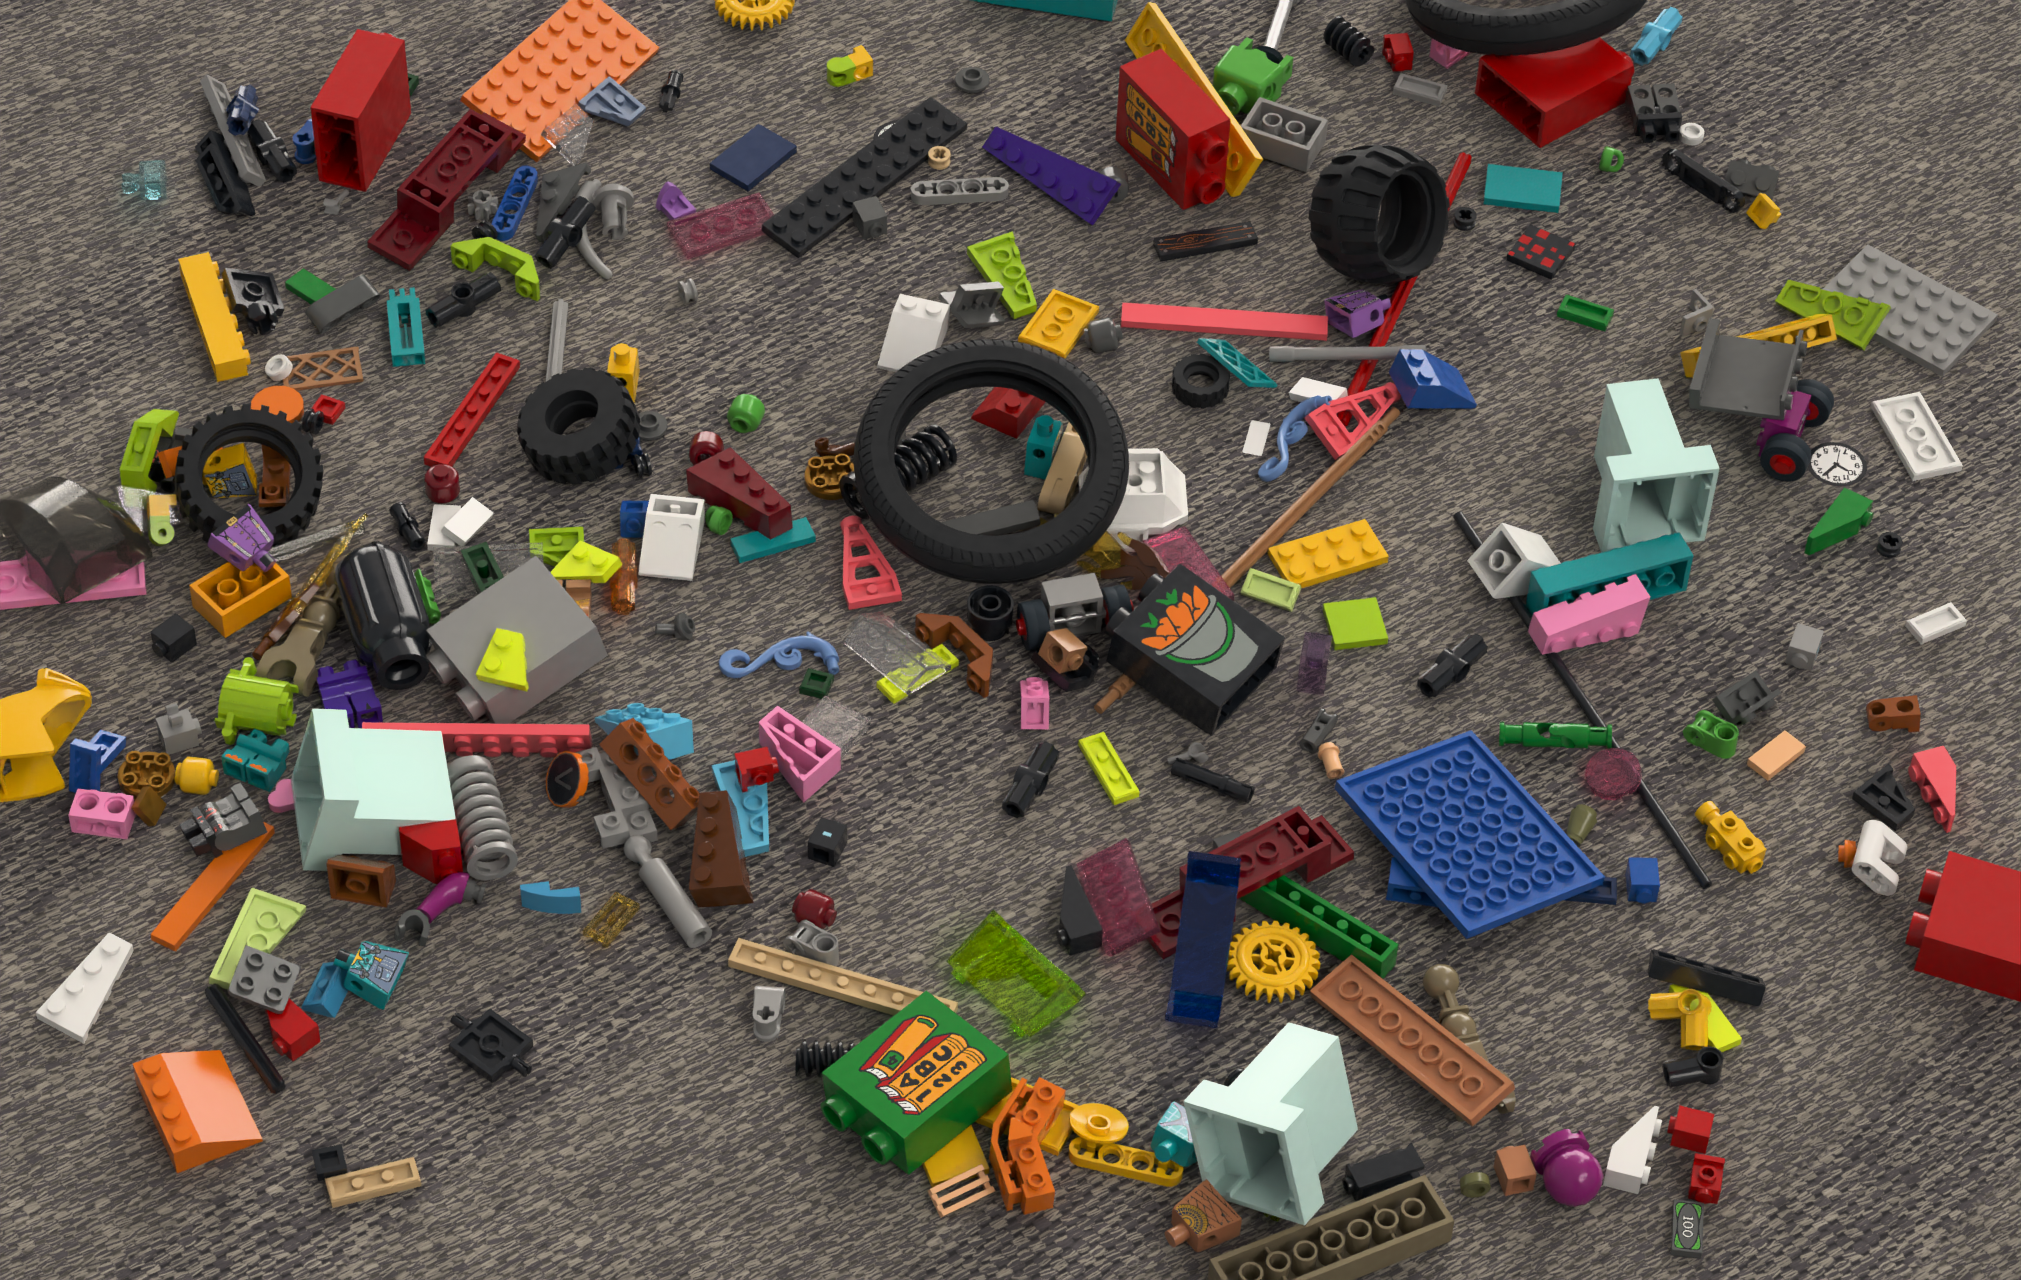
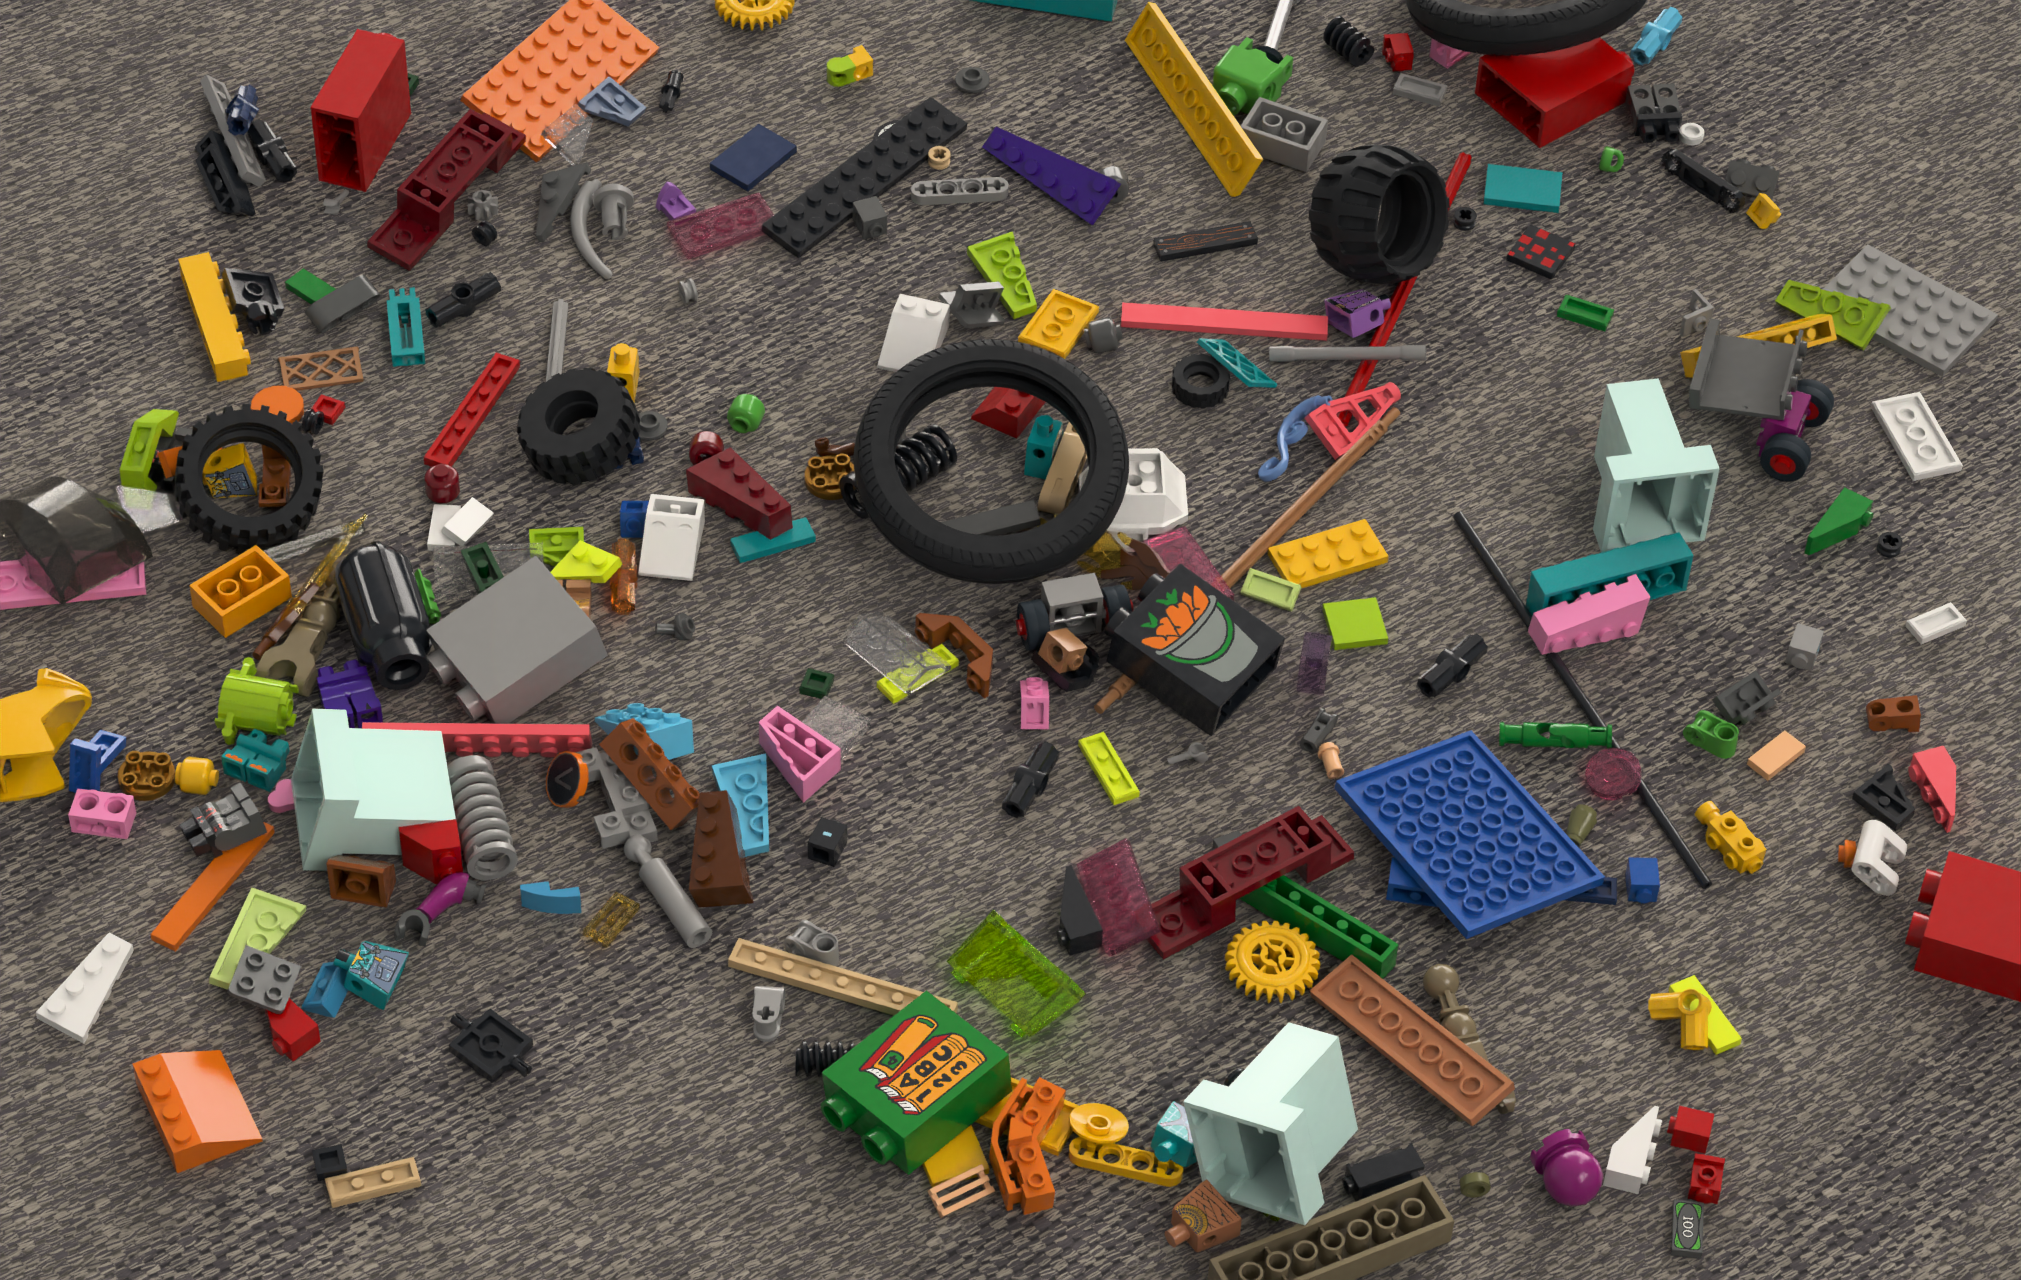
clear light blue brick [122,160,168,200] -> none
pearl gold tile [131,786,167,827] -> none
leg [146,494,177,547] -> none
black brick [151,613,197,663] -> none
light grey brick [155,703,202,755] -> none
black axle [205,984,286,1094] -> none
medium lavender torso [207,504,276,572] -> none
white tile [265,354,293,381] -> none
blue piece [293,119,316,164] -> none
black pin [389,502,426,551] -> none
lime slope [450,237,540,301] -> none
neon yellow wing [476,628,529,692] -> none
blue beam [492,166,538,241] -> none
black piece [534,196,596,269] -> none
black bush [633,452,652,478] -> none
bright green tile [705,506,733,535] -> none
medium blue plant [719,632,839,679] -> none
red brick [734,747,779,793] -> none
dark red head [792,889,837,929] -> none
coral plate [840,516,902,610] -> none
black piece [967,585,1014,641] -> none
red brick [1115,49,1231,210] -> none
clear blue windscreen [1165,851,1242,1028] -> none
black pin [1171,758,1255,804] -> none
white sticker [1242,420,1270,456] -> none
white tile [1289,377,1348,402] -> none
blue slope [1389,349,1477,409] -> none
white slope [1467,523,1561,599] -> none
nougat brick [1494,1145,1537,1196] -> none
black slope [1648,949,1766,1006] -> none
black piece [1662,1047,1724,1088] -> none
sticker [1808,442,1867,486] -> none

